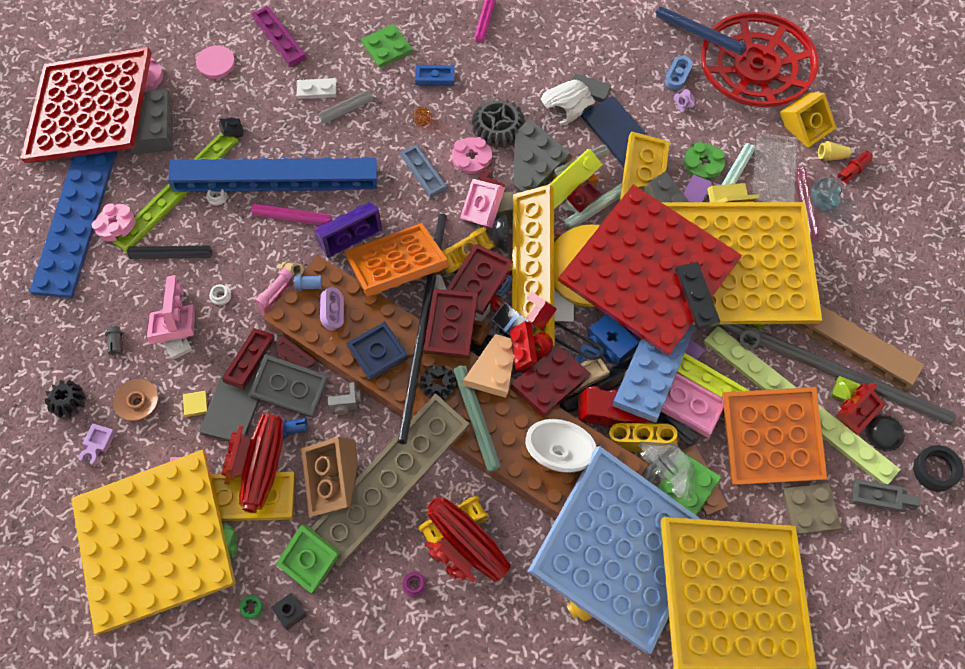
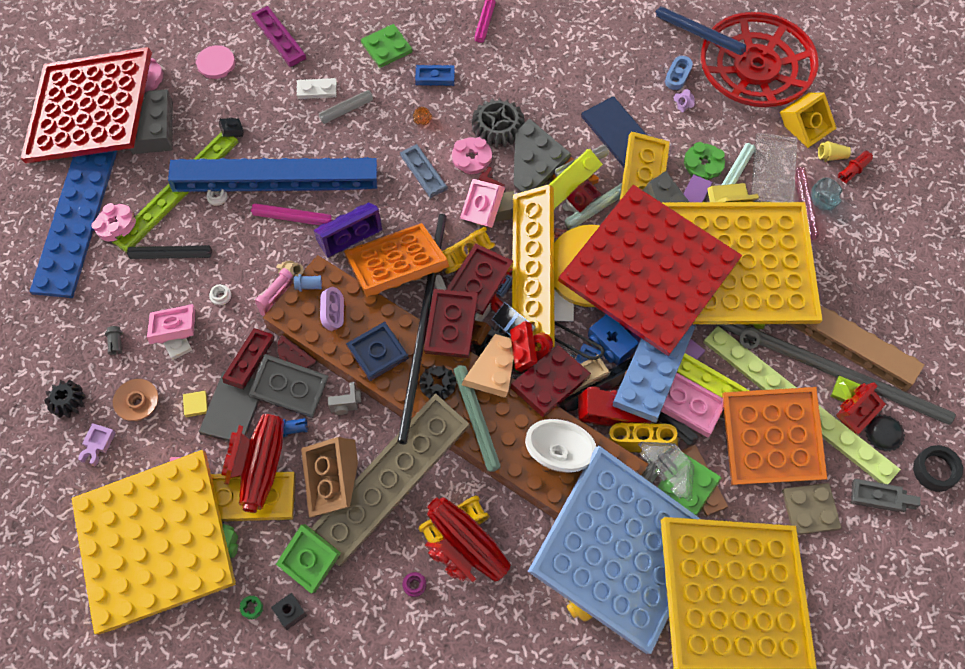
bright pink plate [162,275,184,332] -> none
black hat [492,215,508,251] -> none
red panel [526,291,557,330] -> none
white hair [541,80,595,125] -> none
dark grey tile [572,73,611,102] -> none
black plate [675,262,721,330] -> none

